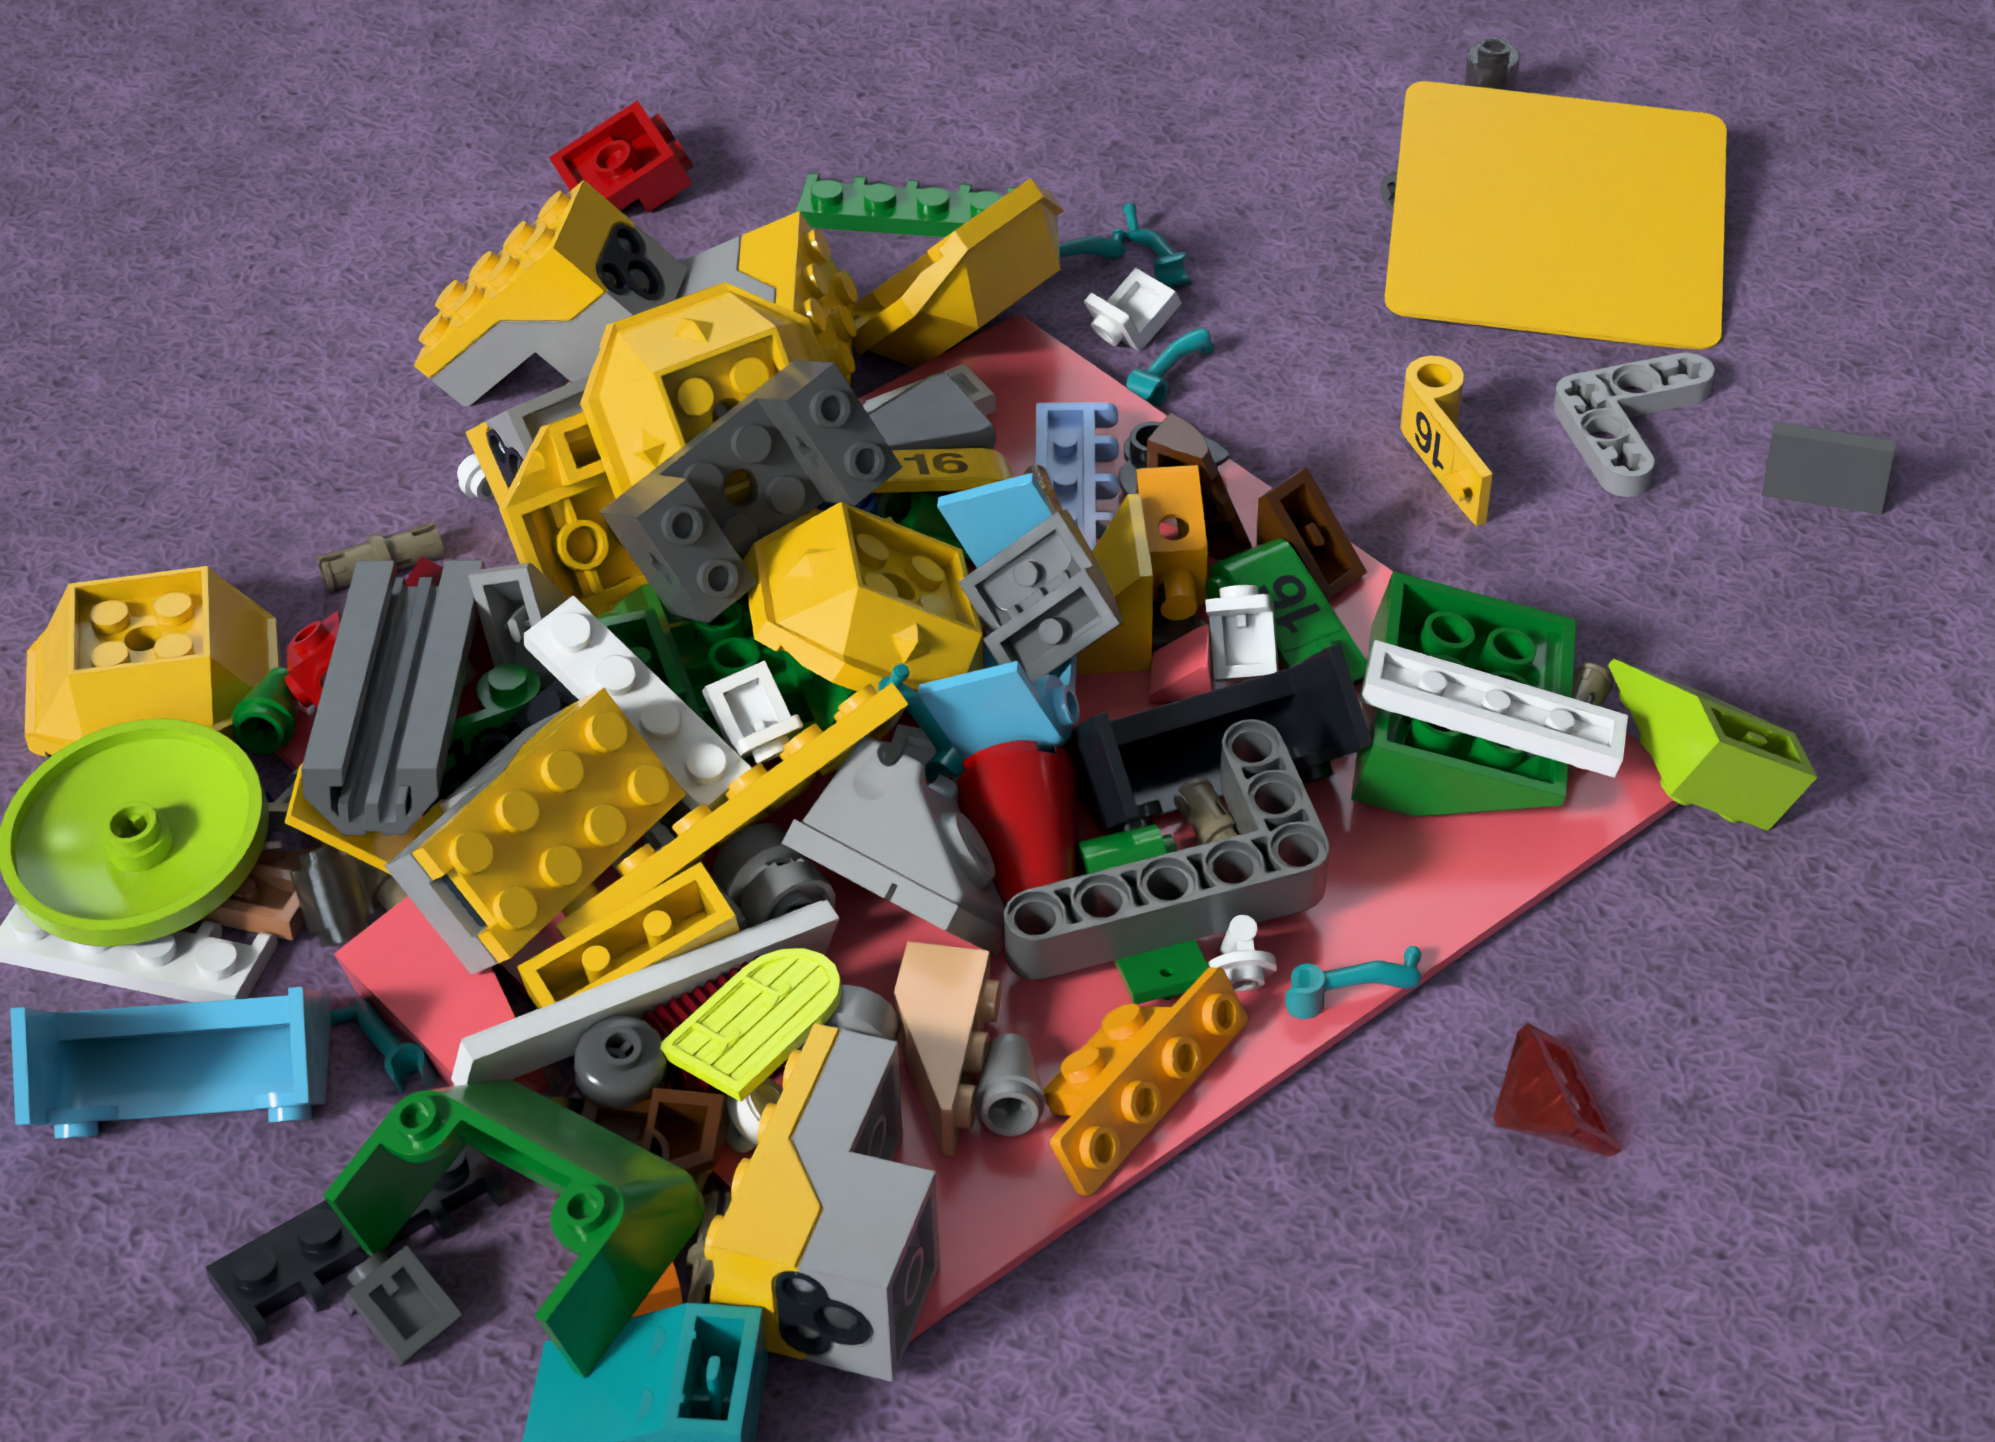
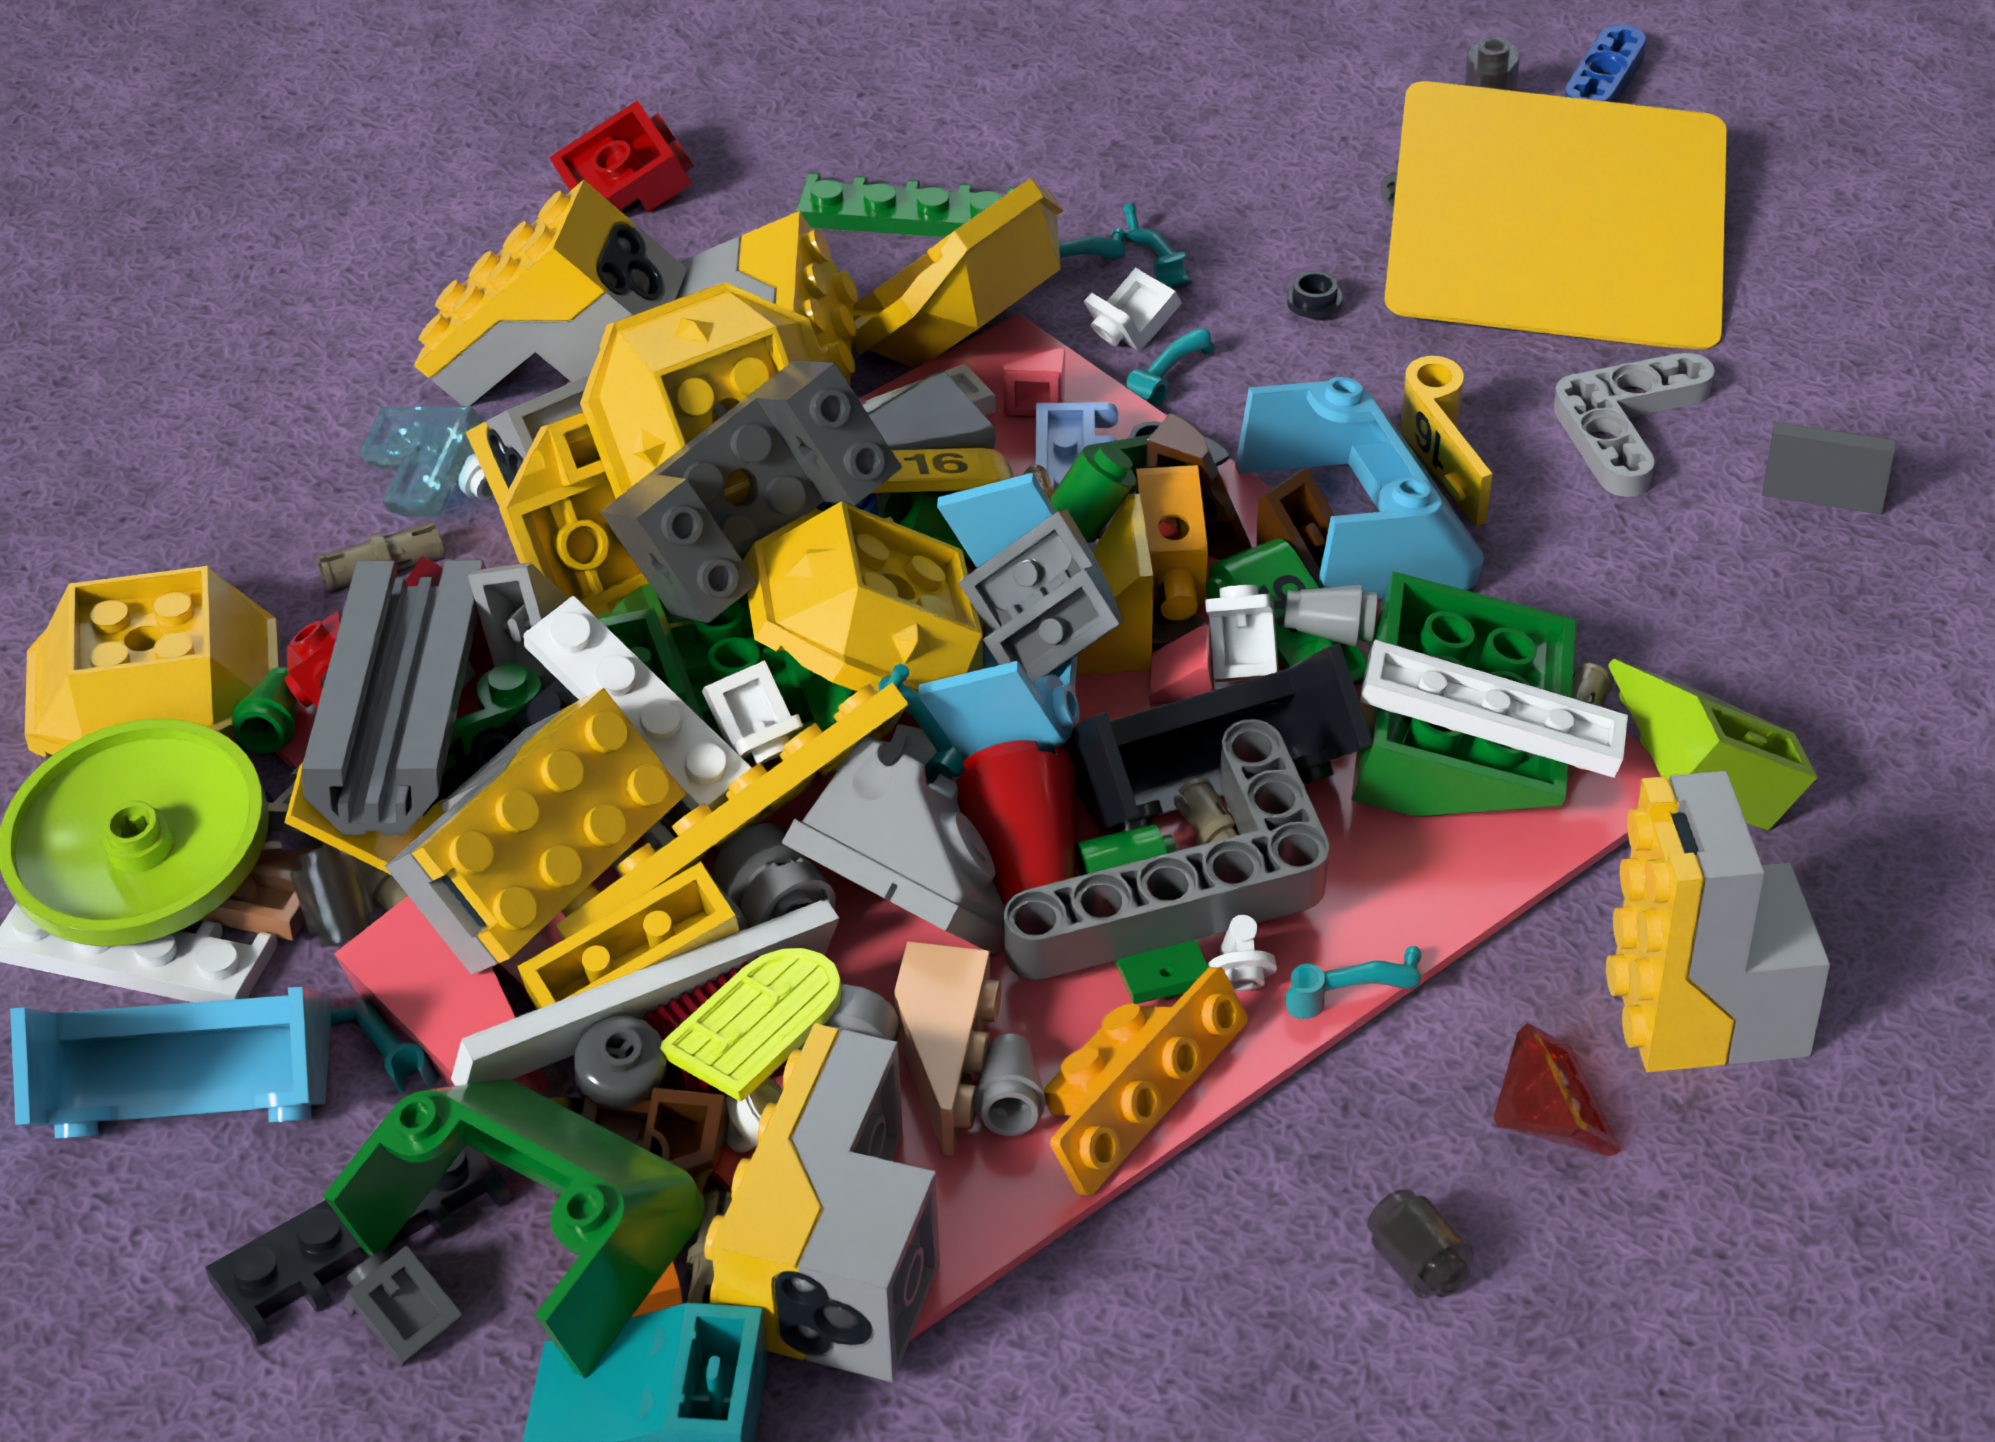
none -> clear light blue plate [359,407,484,517]
none -> coral slope [1003,348,1065,417]
none -> green door [1049,434,1152,543]
none -> medium azure windscreen [1235,377,1484,599]
none -> light grey cone [1284,584,1377,647]
none -> black plate [1287,271,1343,319]
none -> clear smoke brick [1367,1189,1474,1299]
none -> blue beam [1565,25,1646,103]
none -> piece [1606,771,1830,1072]

